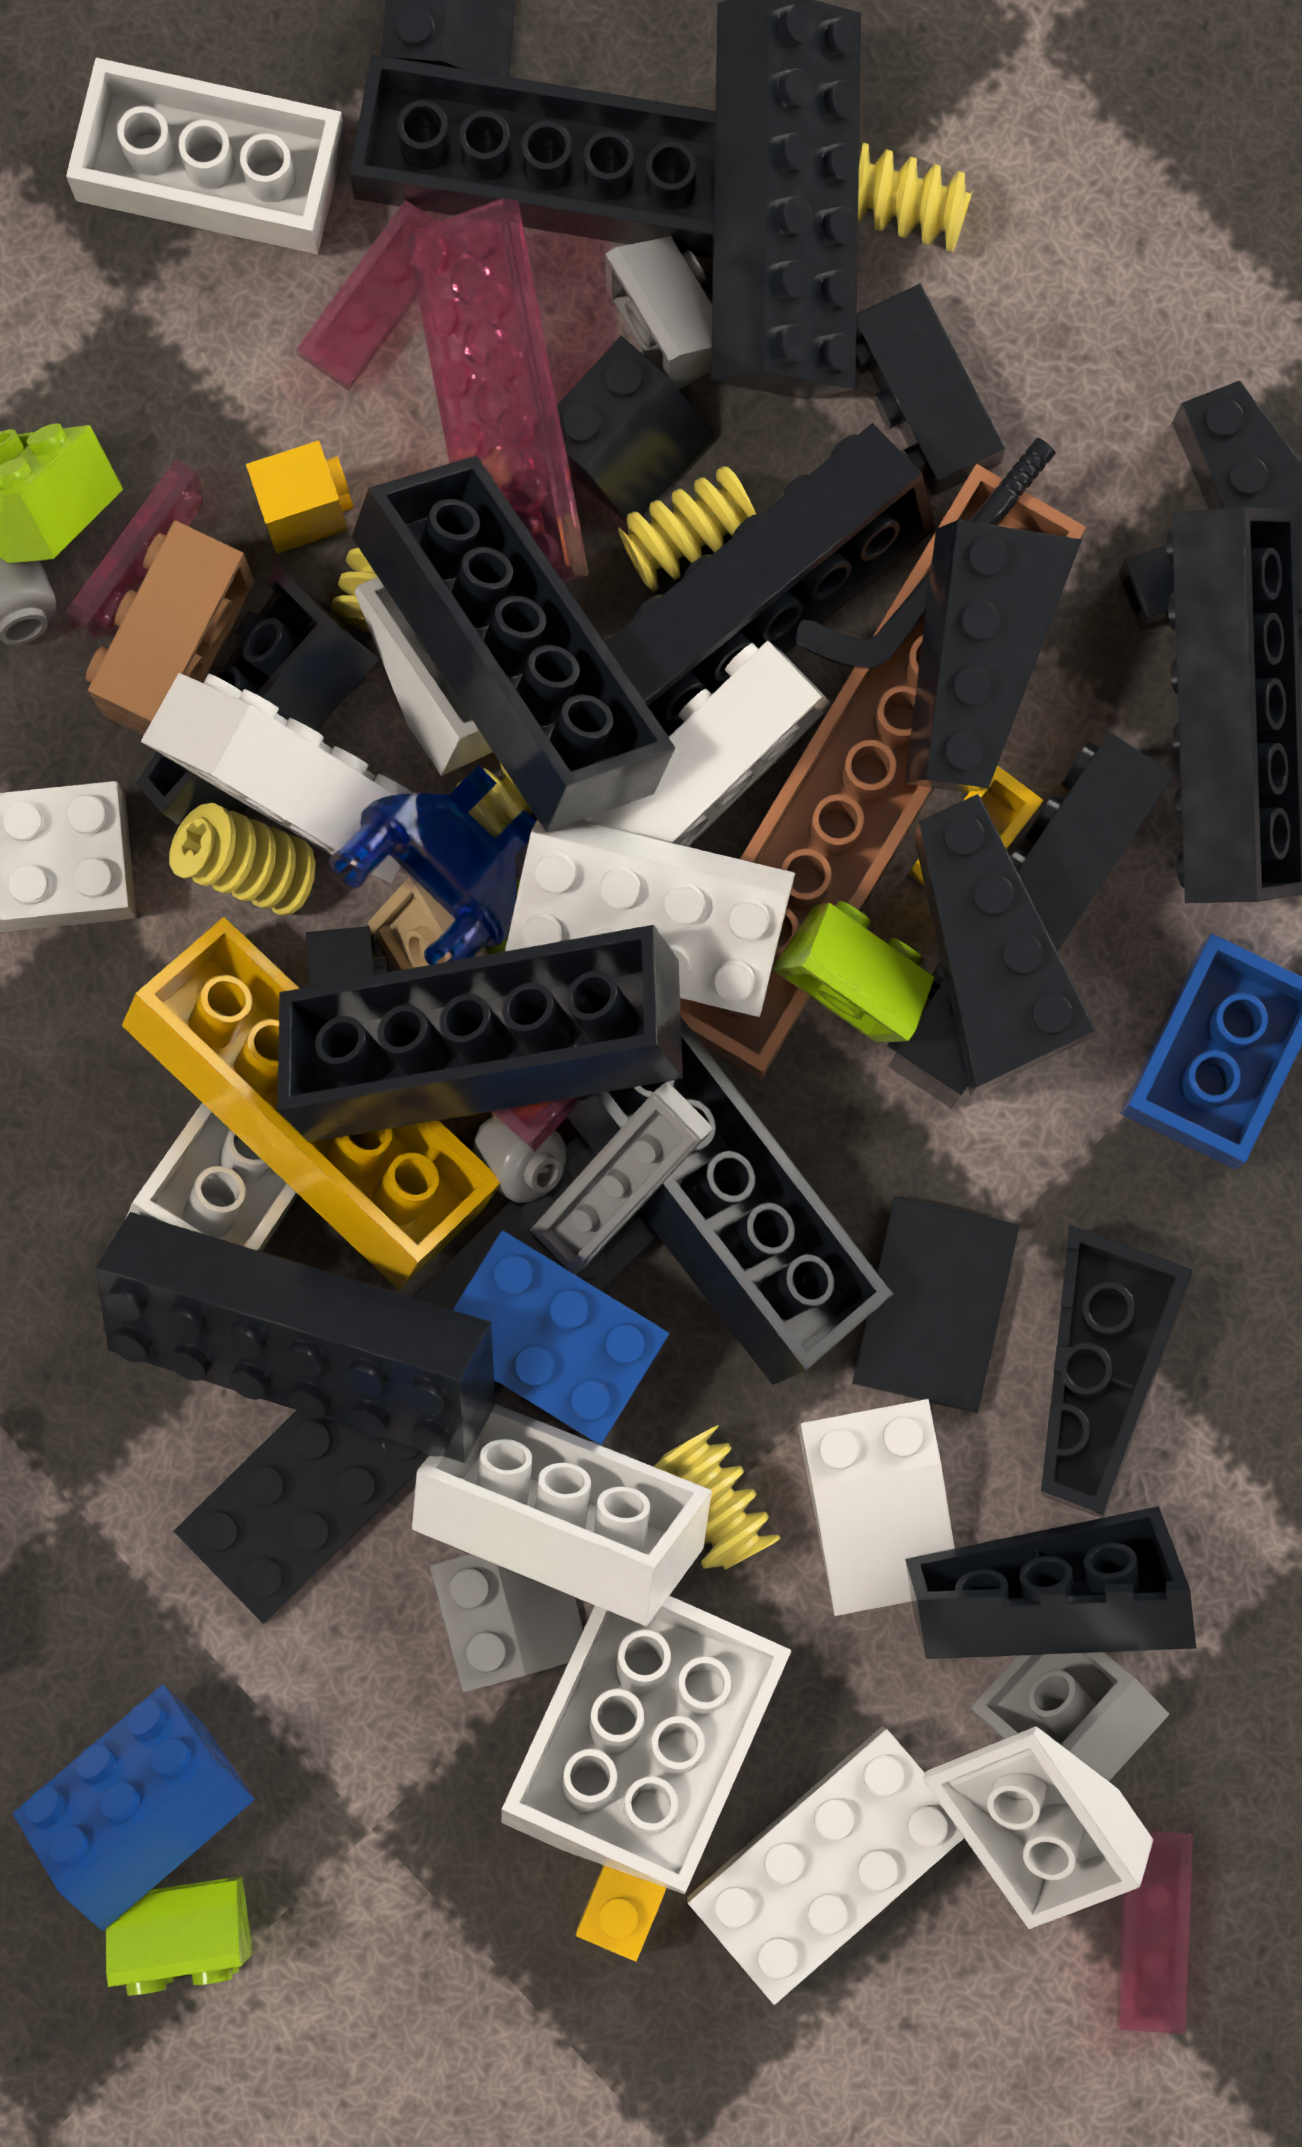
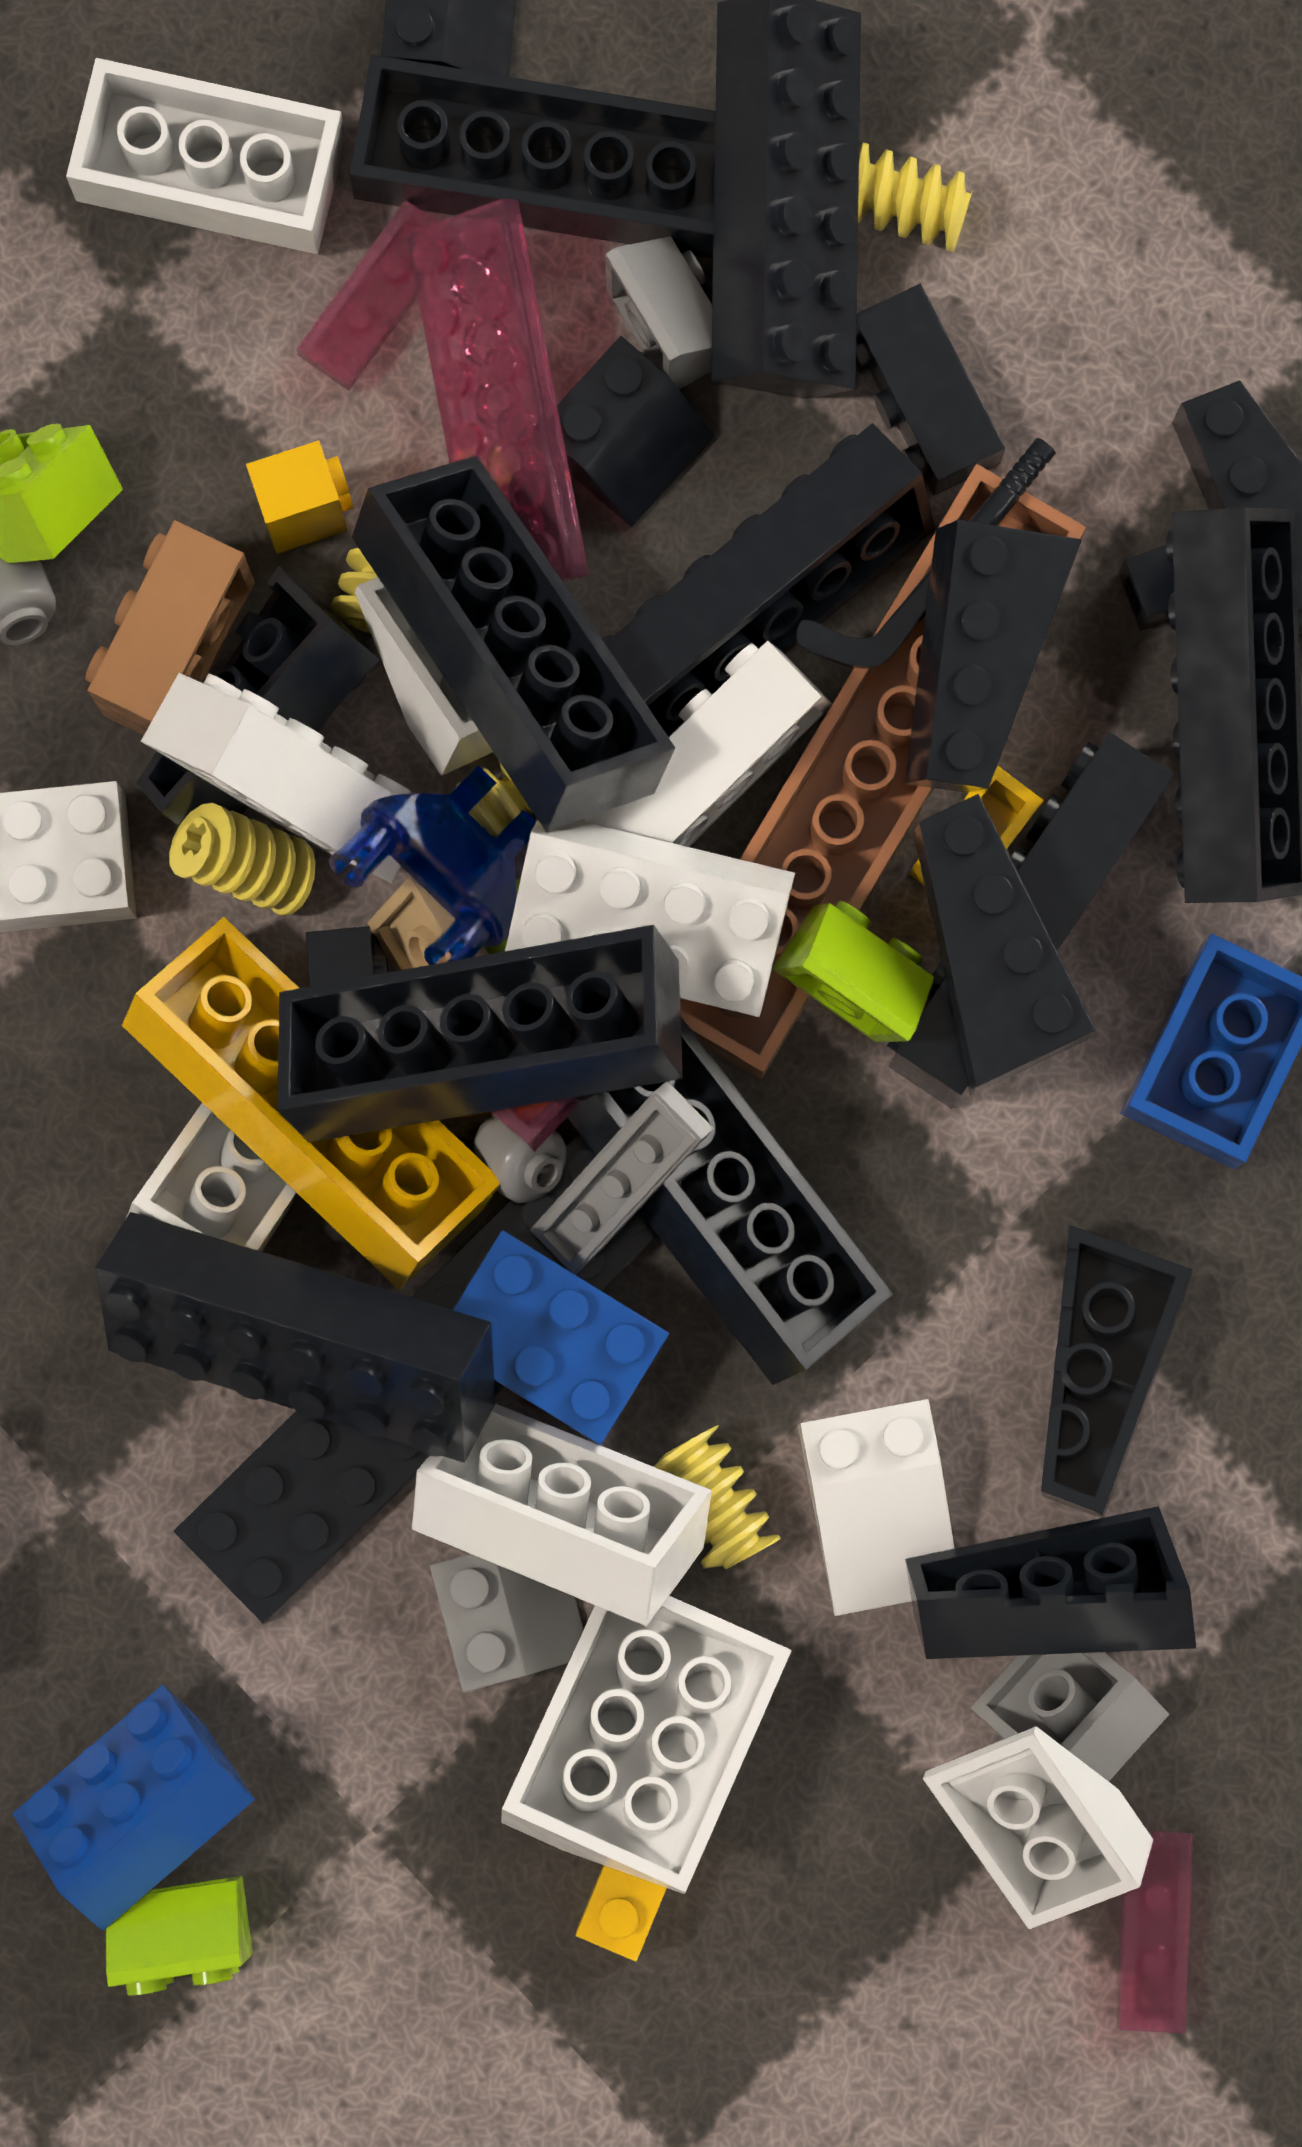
clear pink plate [66,459,203,638] -> none
light yellow piece [618,466,756,592] -> none
white brick [687,1726,964,2005] -> none
black tile [852,1196,1020,1413] -> none

